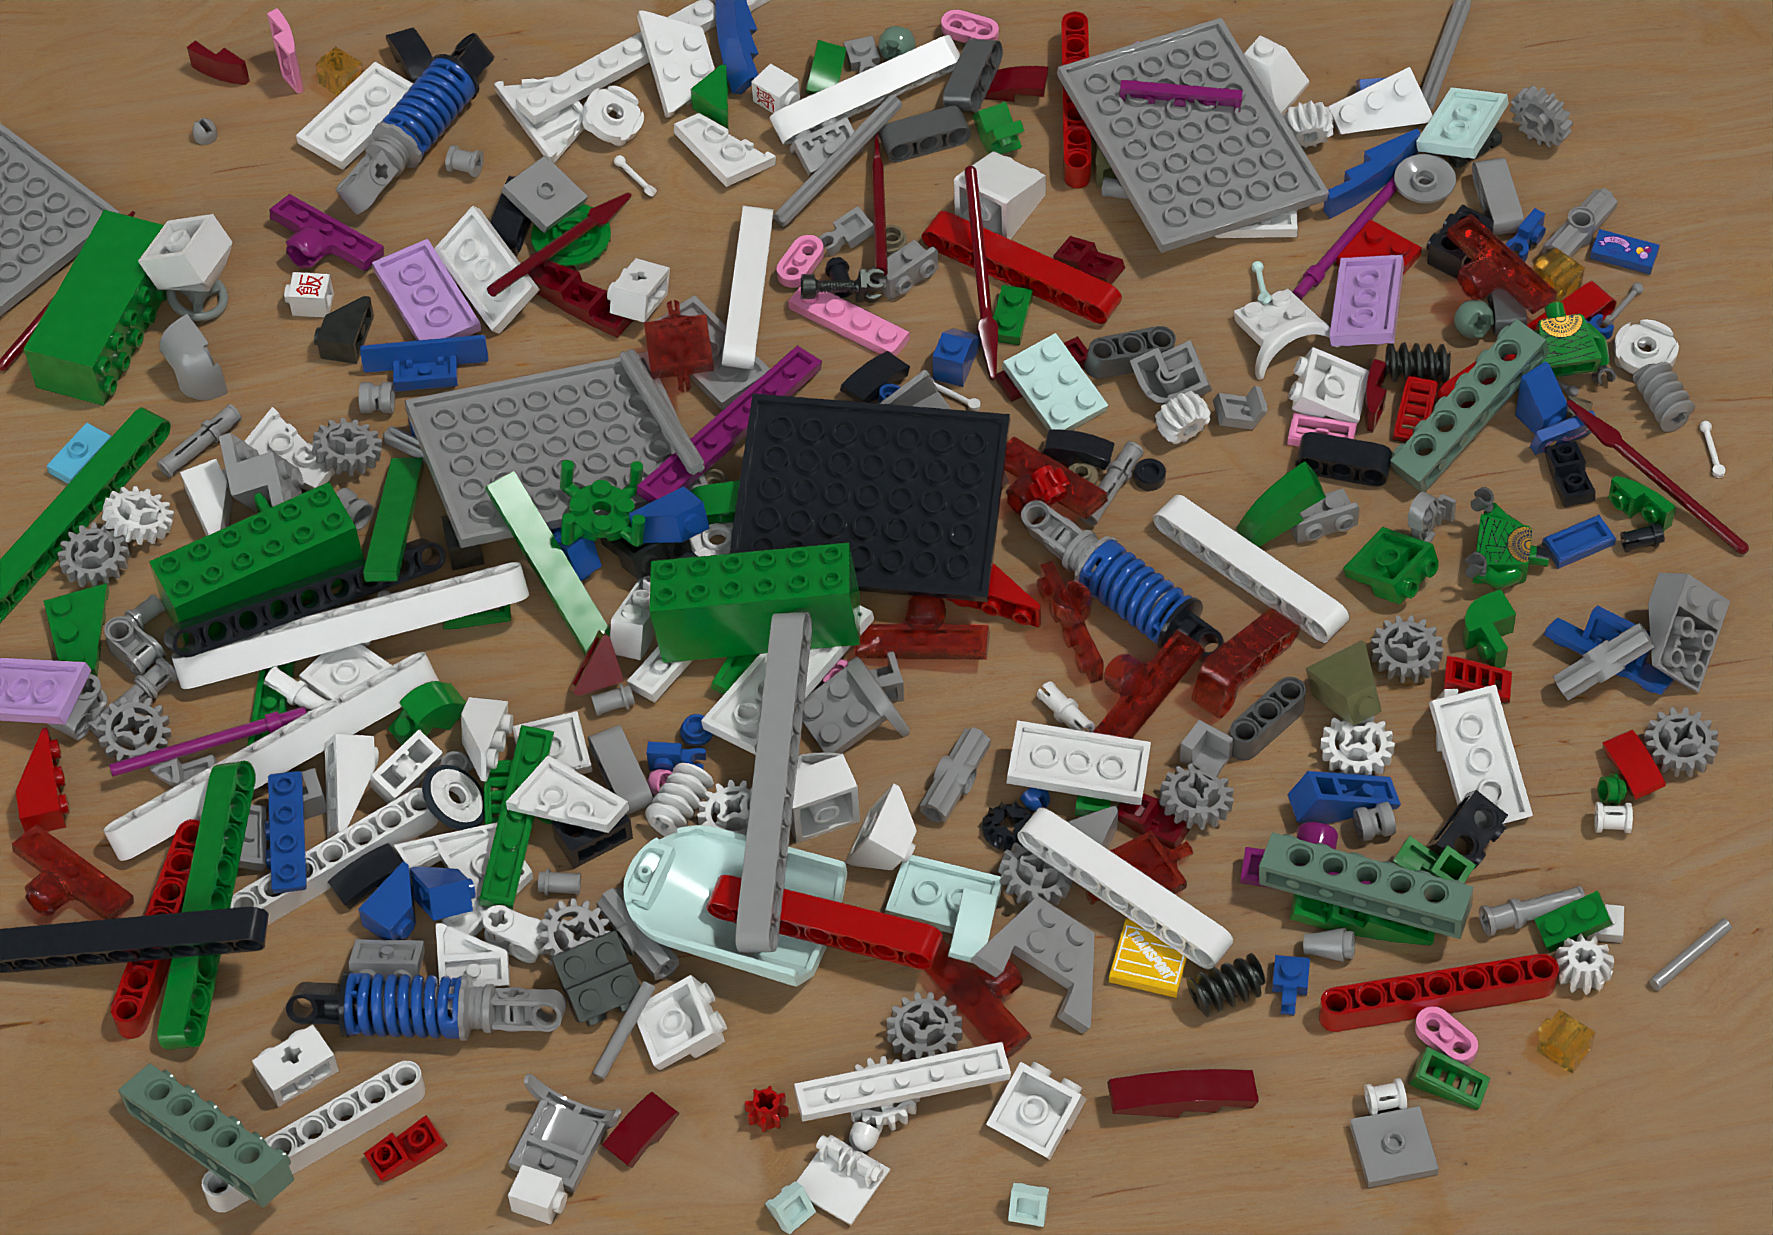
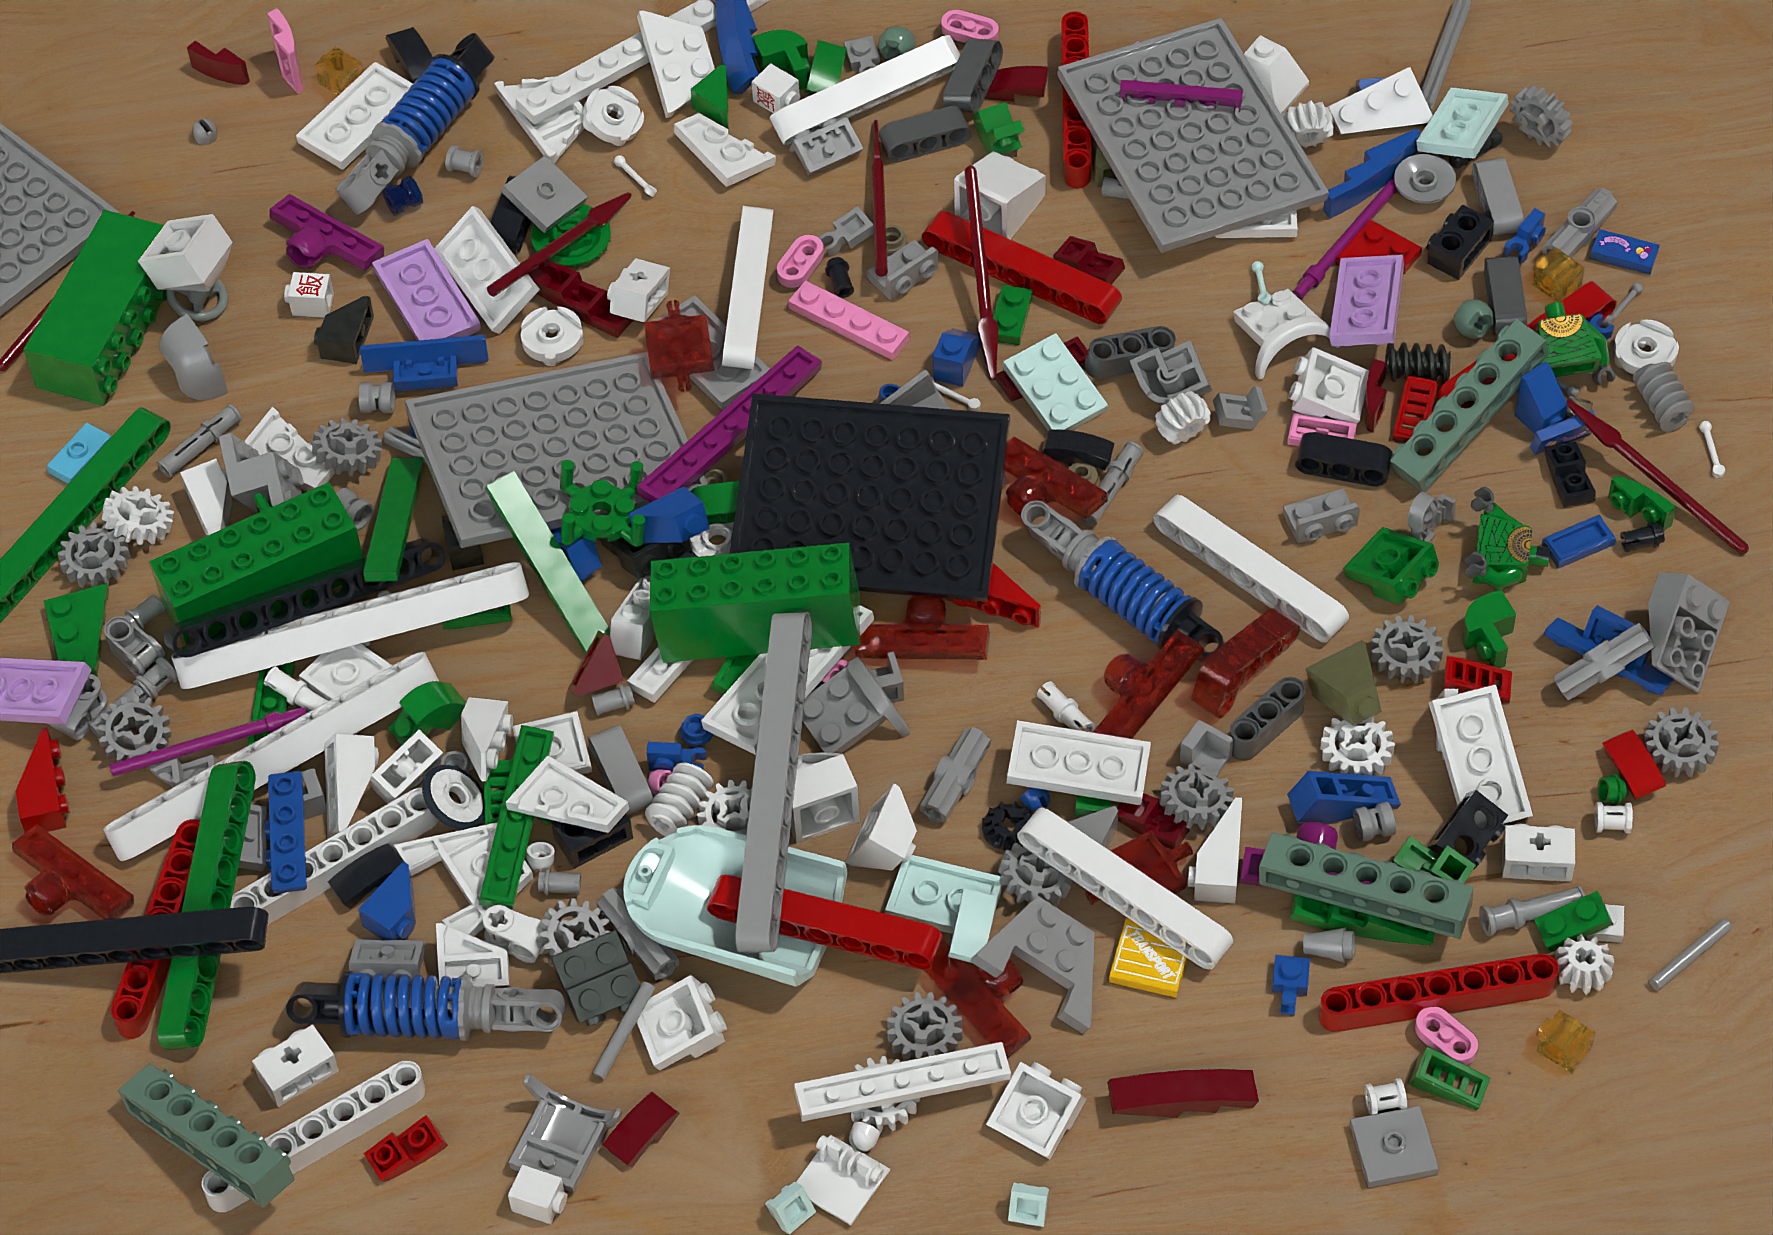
blue slope [410,866,476,921] -> none
light grey axle [619,349,705,475] -> none
red gear [744,1085,789,1133] -> none
light grey axle [773,95,903,227] -> none
pearl dark grey bar [800,268,885,303] -> none
black slope [840,351,910,403] -> none
red gear [1028,465,1070,506] -> none
clear red plate [1037,561,1104,684] -> none
black tile [1134,458,1166,491] -> none
pearl dark grey piece [1186,953,1265,1017] -> none
green slope [1237,462,1326,547] -> none
clear red plate [1447,214,1558,315] -> none
none -> clear blue wheel [382,176,423,216]
none -> white plate [521,306,584,366]
none -> white hinge [527,842,555,872]
none -> green brick [752,29,810,90]
none -> white slope [1188,797,1242,904]
none -> white brick [1502,823,1575,882]

